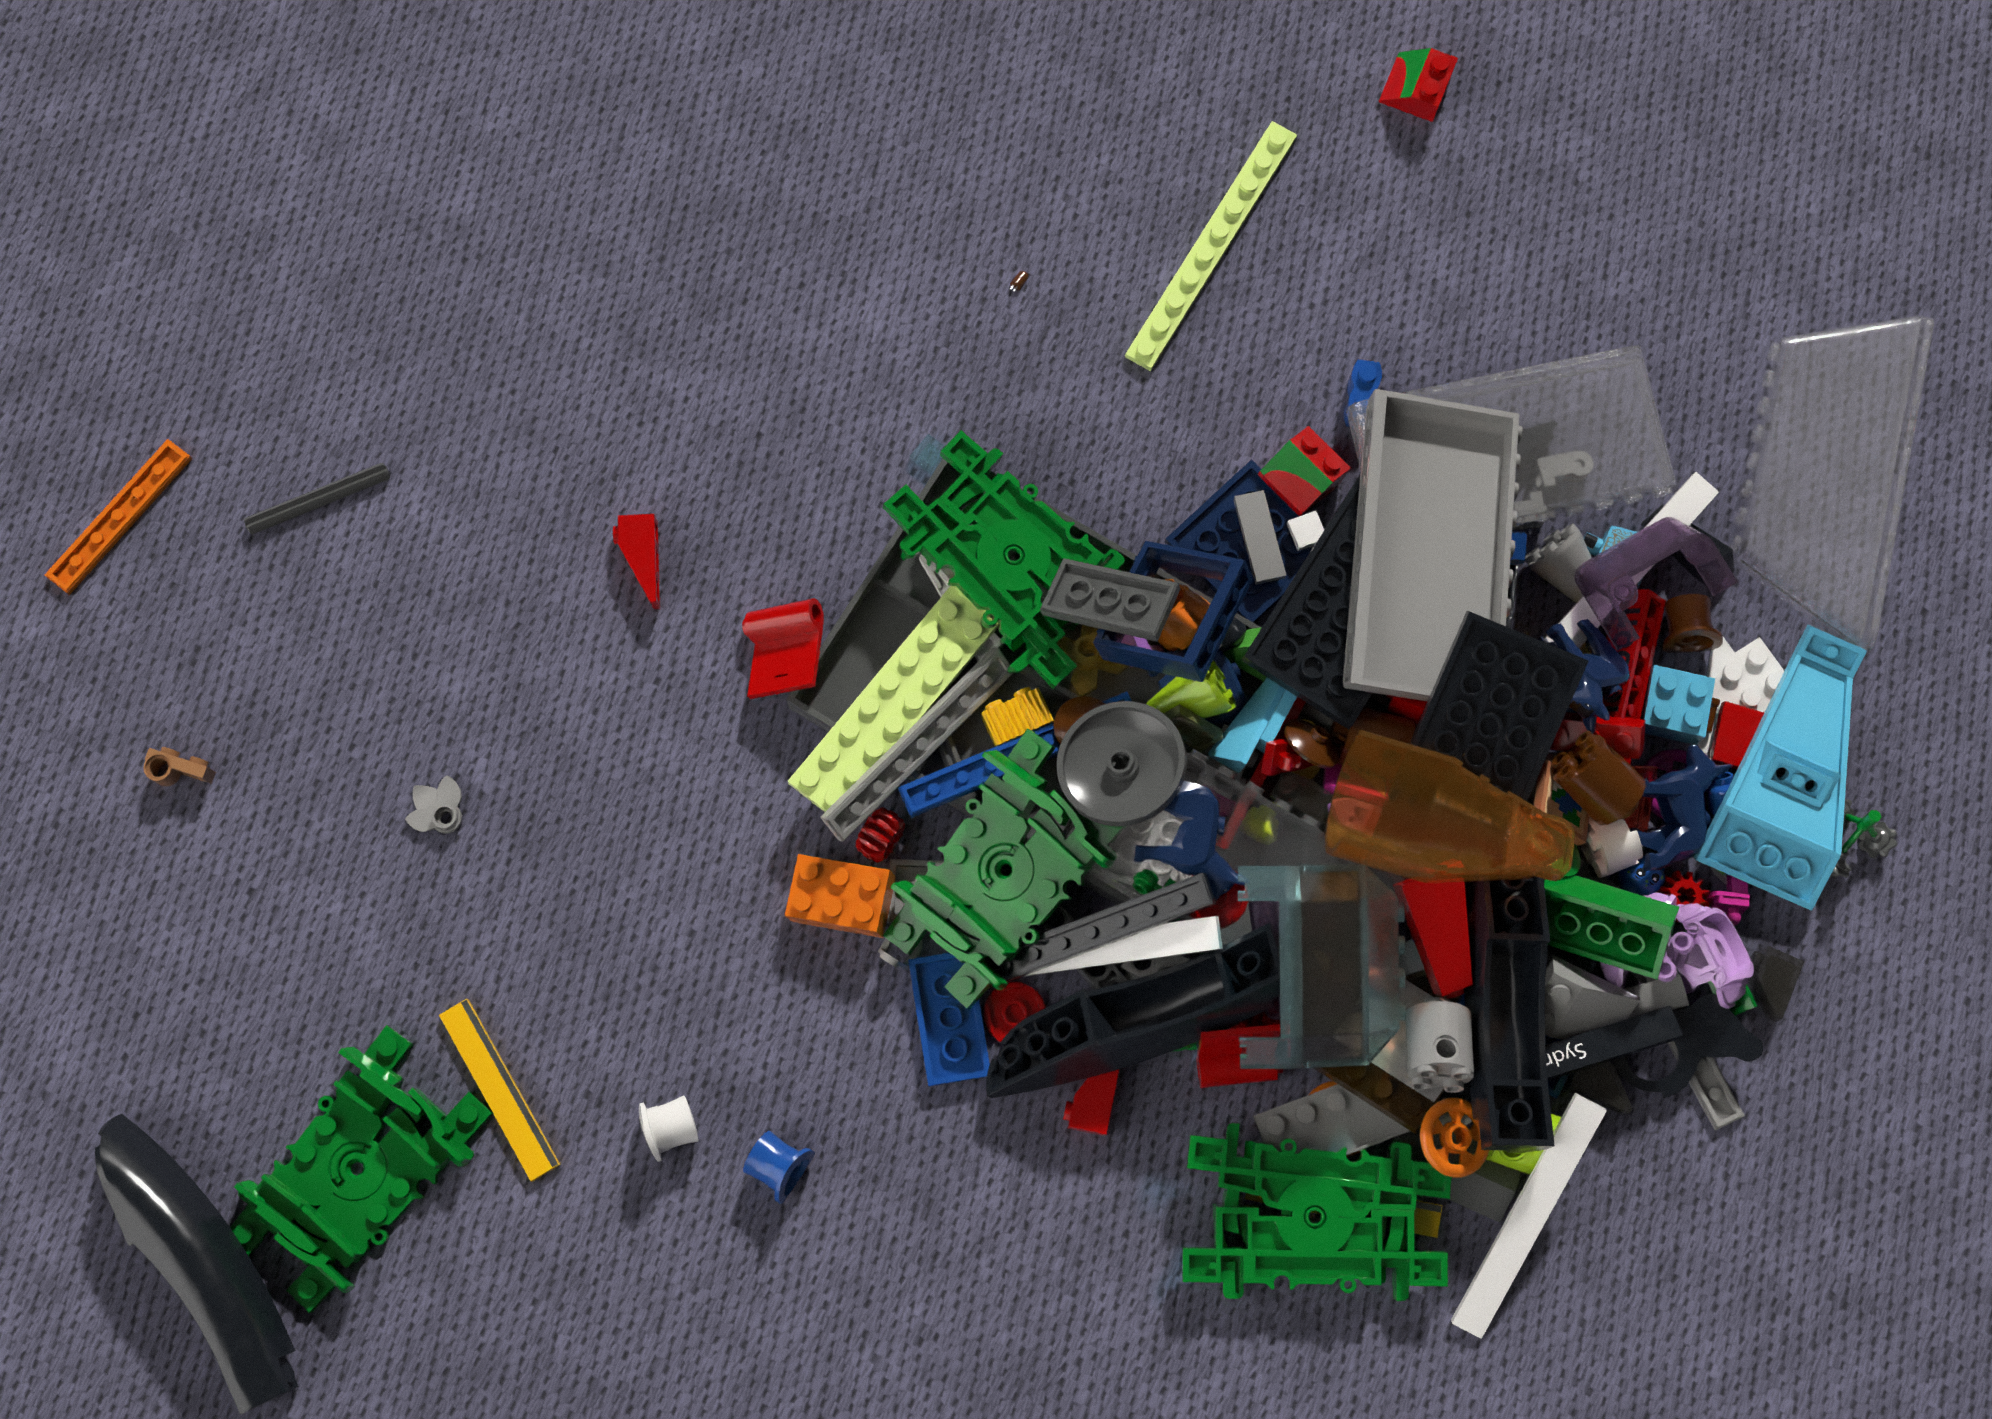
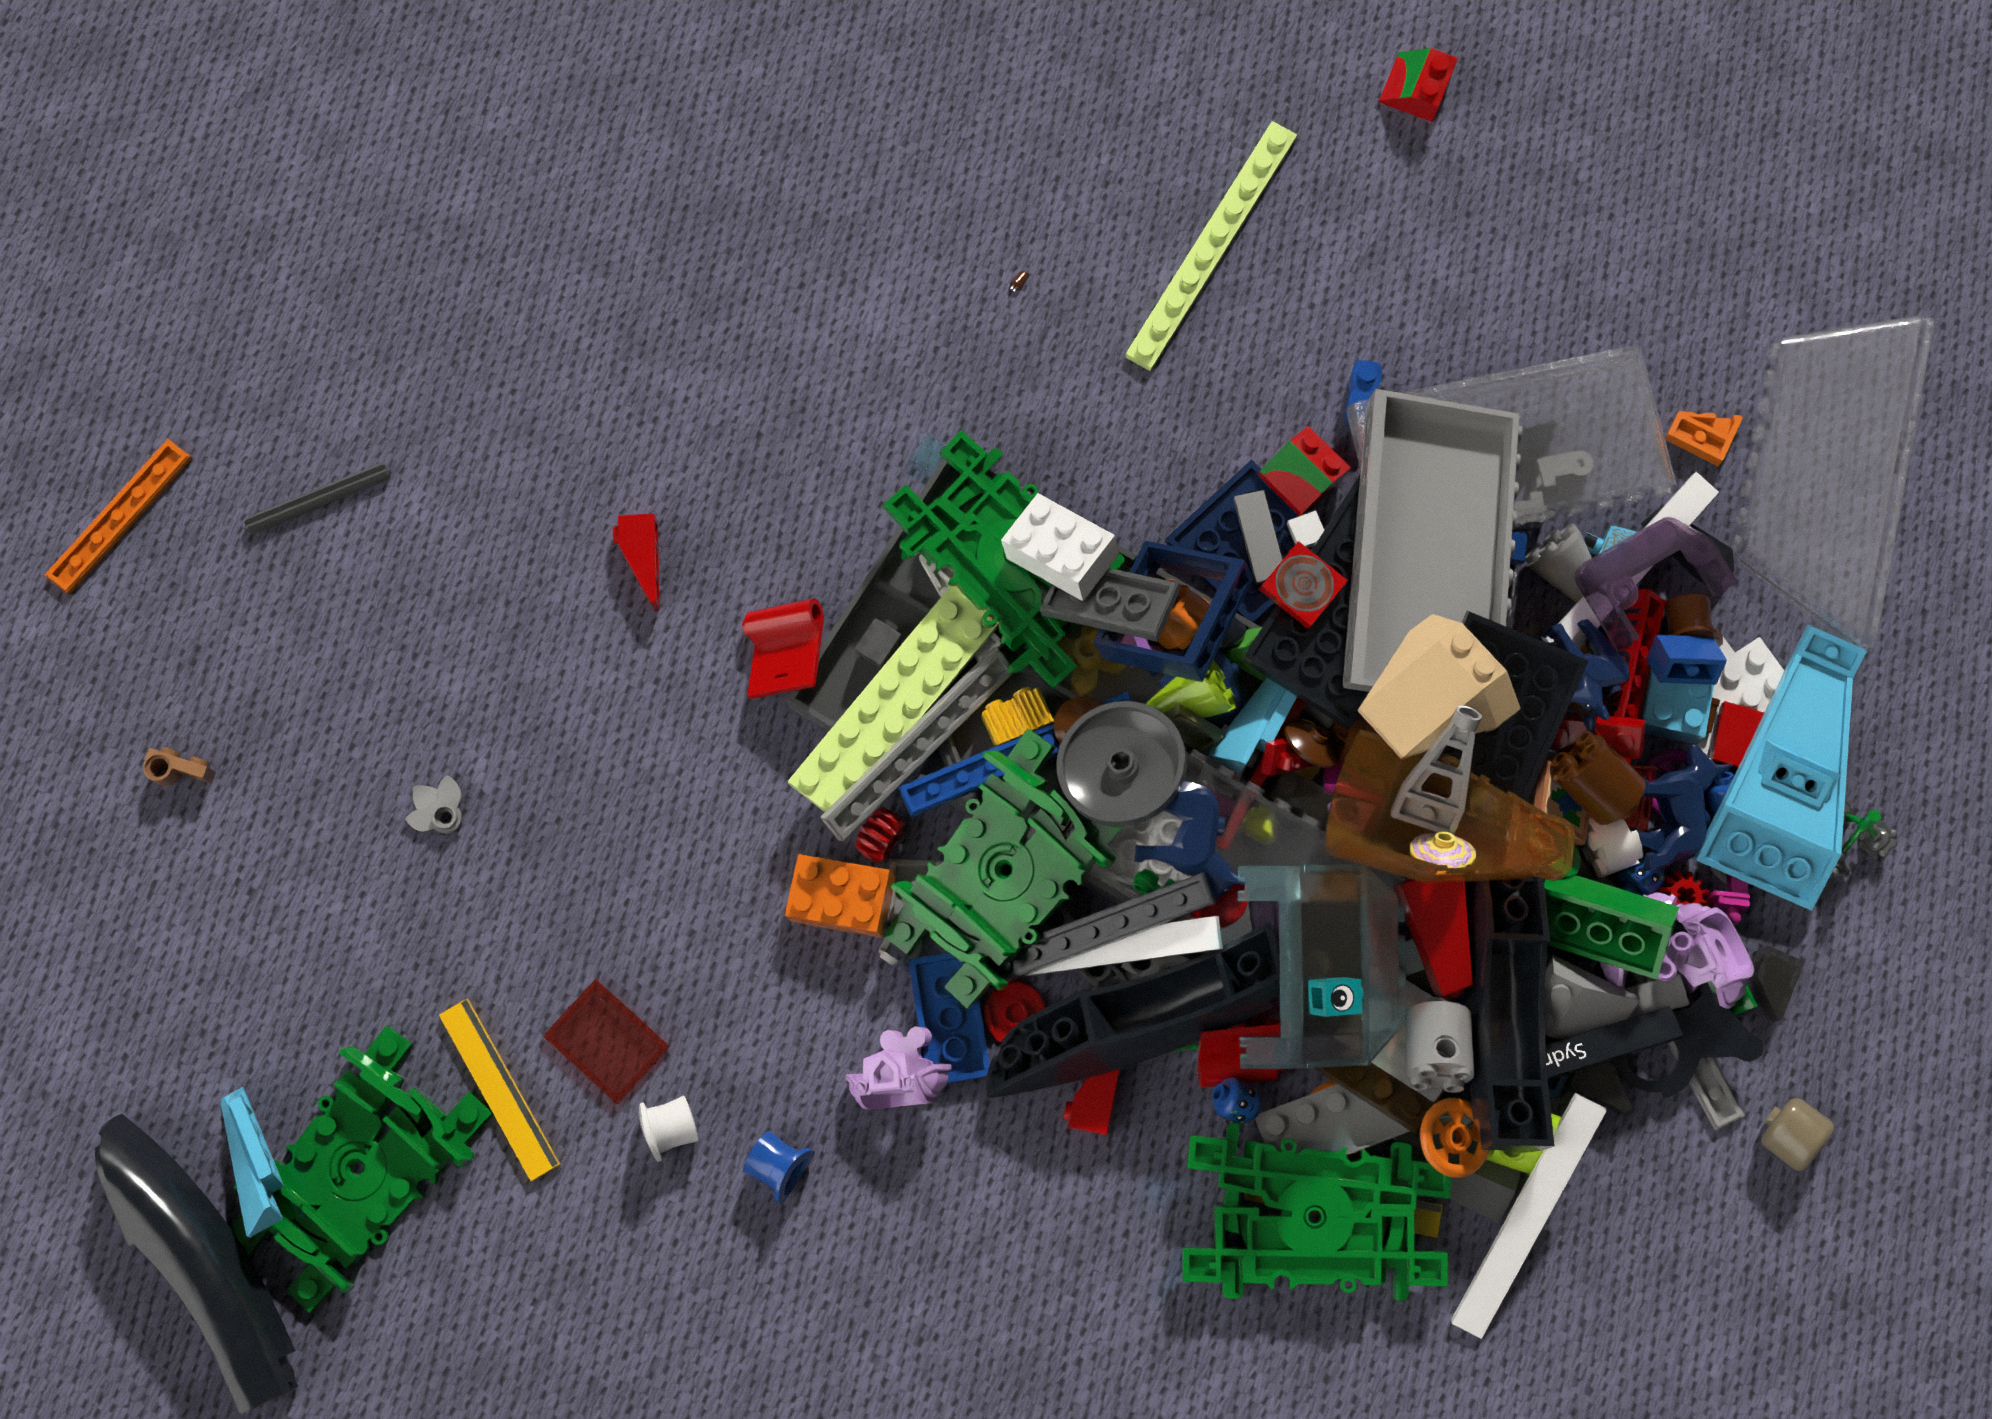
none -> medium azure wedge [221,1087,284,1237]
none -> clear red piece [543,979,670,1104]
none -> lavender piece [846,1026,951,1110]
none -> flat silver brick [854,618,903,670]
none -> white brick [1001,493,1119,601]
none -> blue head [1212,1077,1262,1124]
none -> tile [1259,541,1348,629]
none -> teal brick [1308,977,1364,1017]
none -> tan wedge [1358,614,1521,760]
none -> light grey plate [1390,706,1482,835]
none -> dish [1410,832,1476,872]
none -> blue brick [1646,635,1727,685]
none -> orange wing [1664,411,1743,467]
none -> dark tan head [1761,1098,1835,1171]

